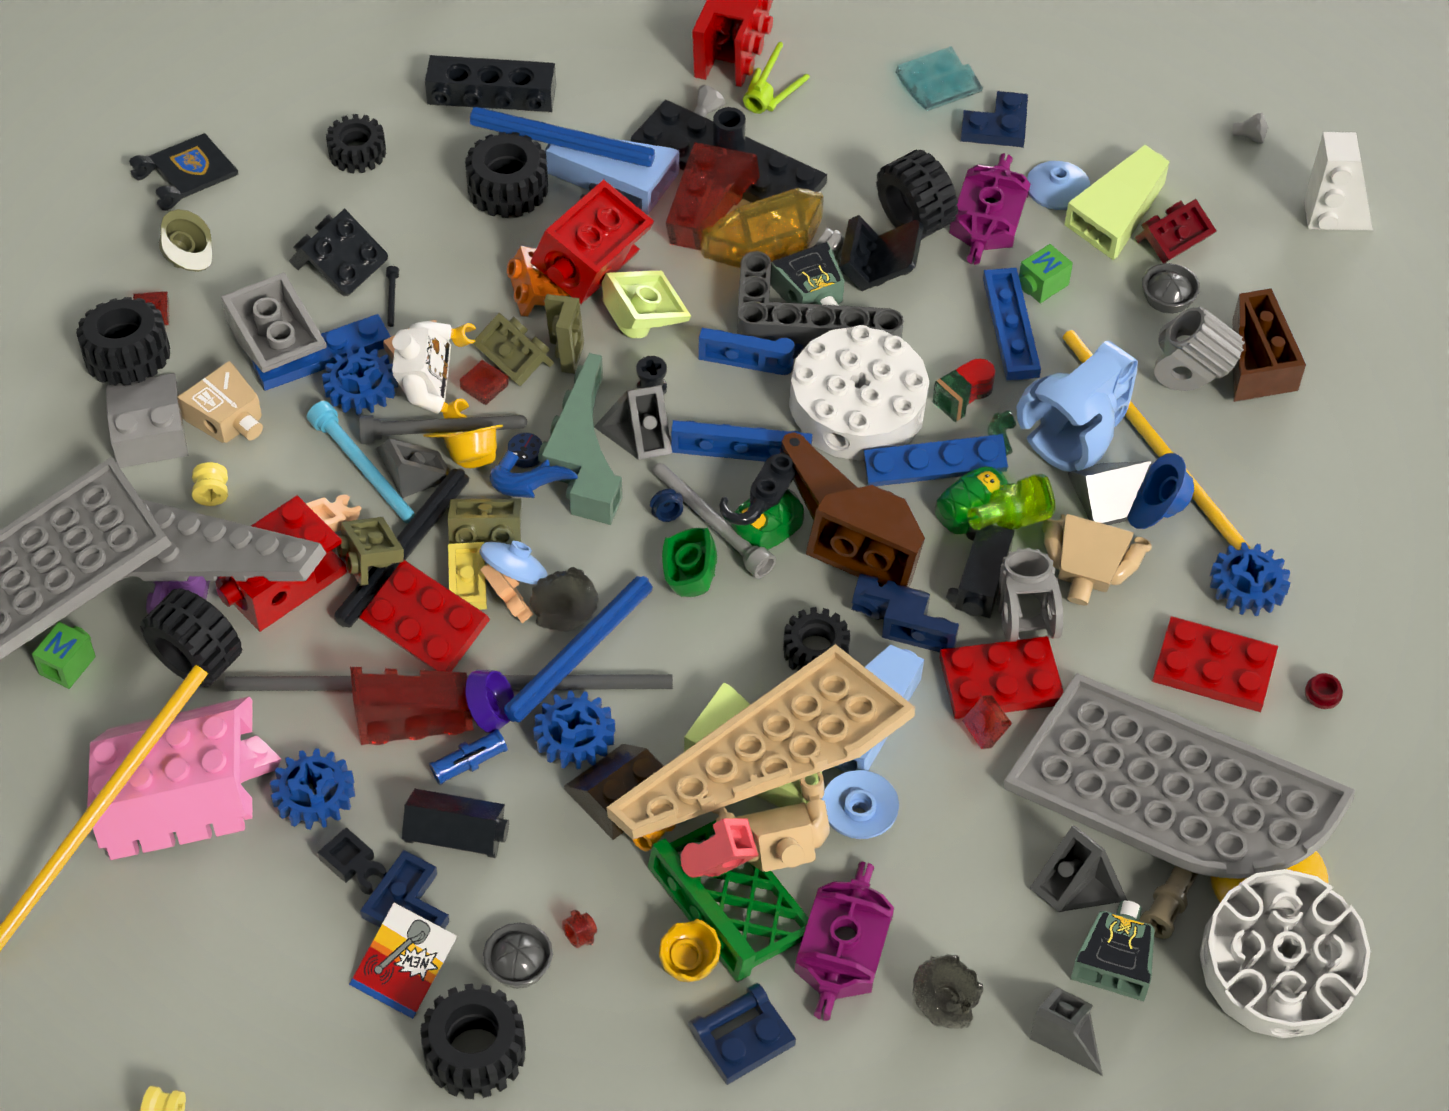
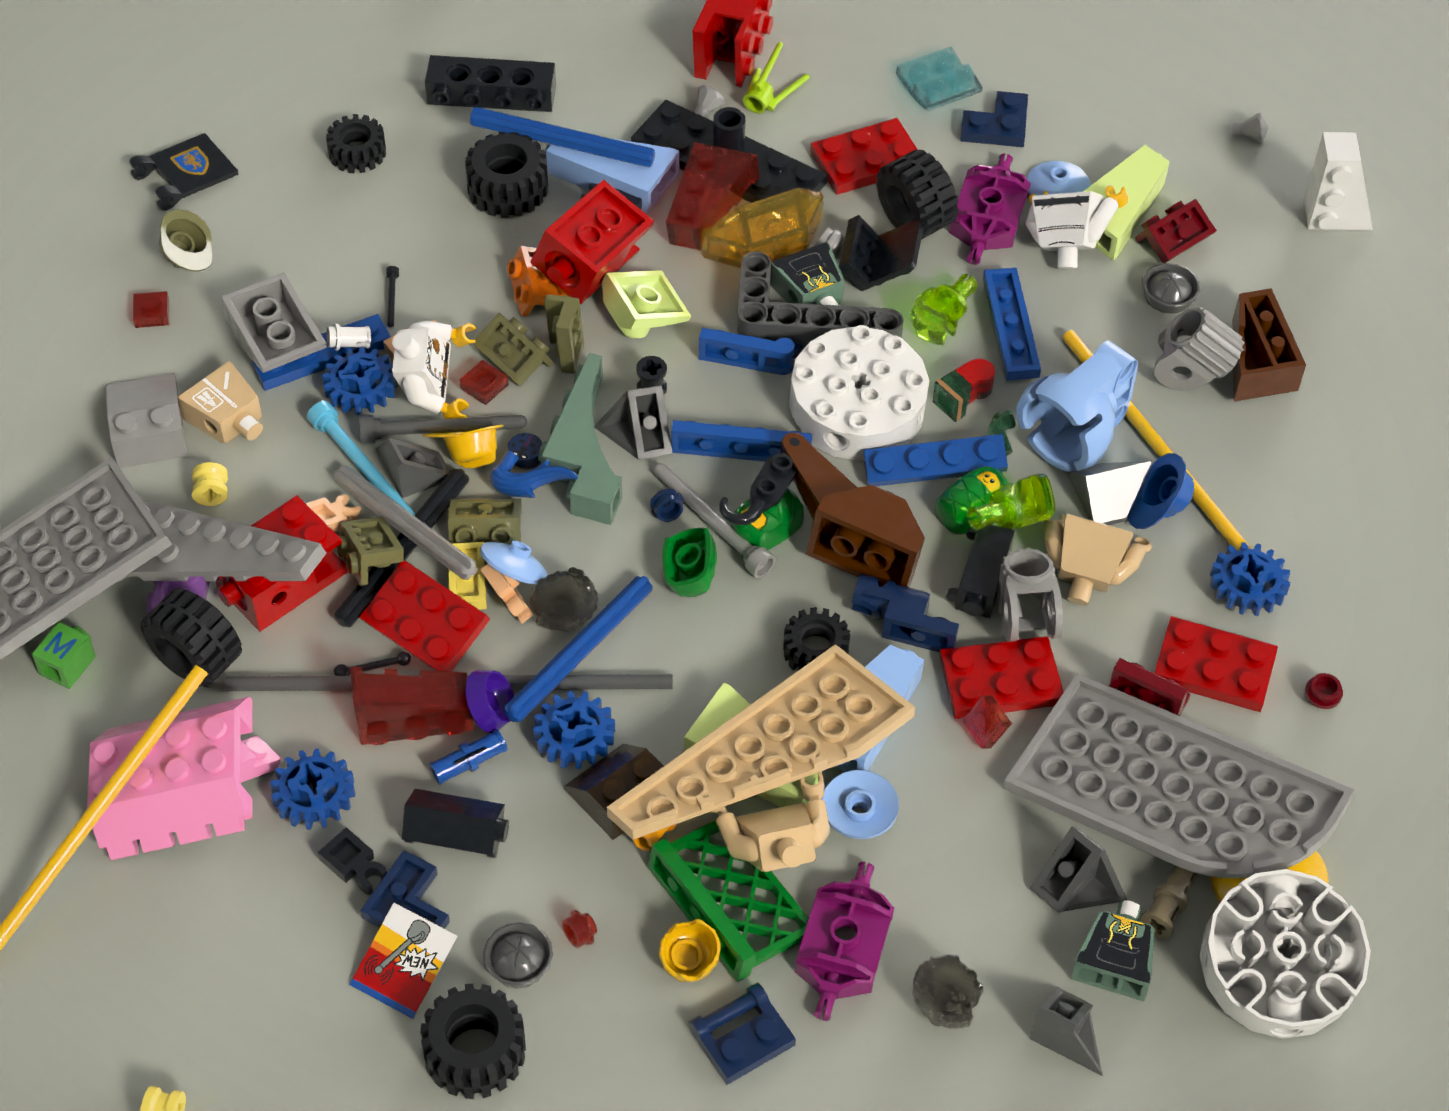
black tyre [76,297,171,386] -> none
black bracket [289,208,388,296] -> none
coral leg [681,818,759,878] -> none
bright green brick [1019,244,1073,303] -> none
none -> white pin [326,323,371,351]
none -> light grey axle [333,465,478,580]
none -> black hinge [334,652,411,676]
none -> red plate [810,118,918,195]
none -> clear neon green piece [910,273,978,346]
none -> white torso [1026,185,1129,269]
none -> dark red bracket [1109,658,1191,716]

